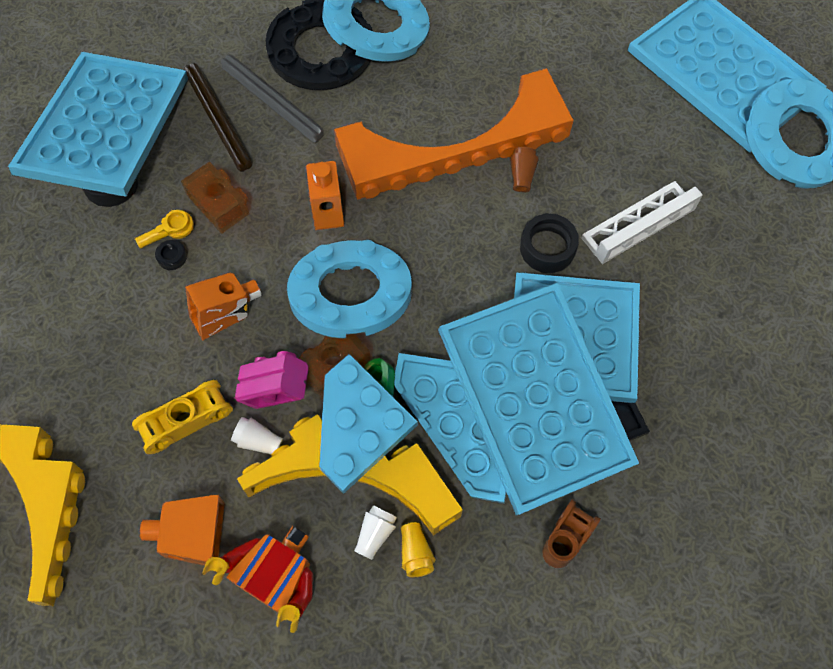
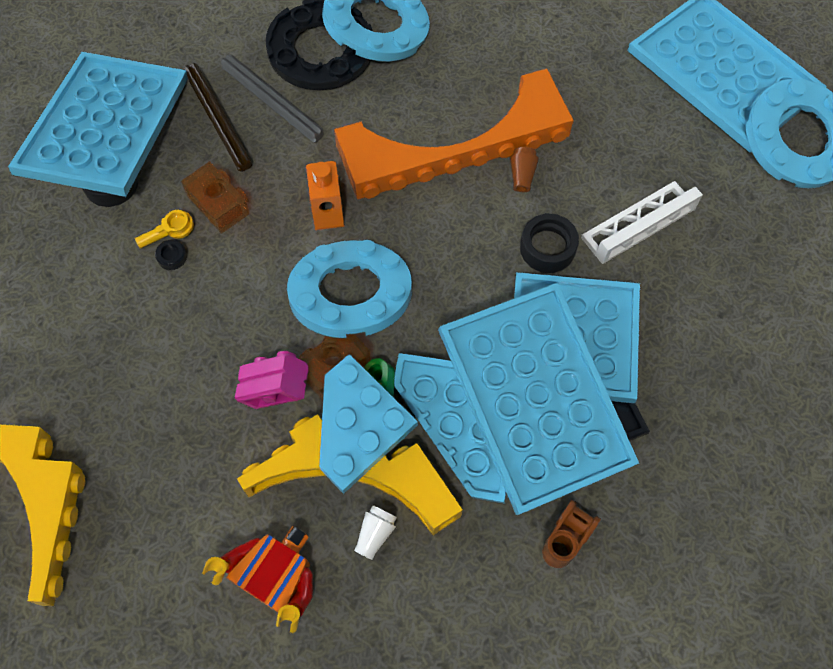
yellow piece [132,380,233,454] -> none
orange torso [140,495,225,565] -> none
orange torso [185,273,261,341] -> none
white cone [231,417,283,455] -> none
yellow cone [400,522,436,578] -> none

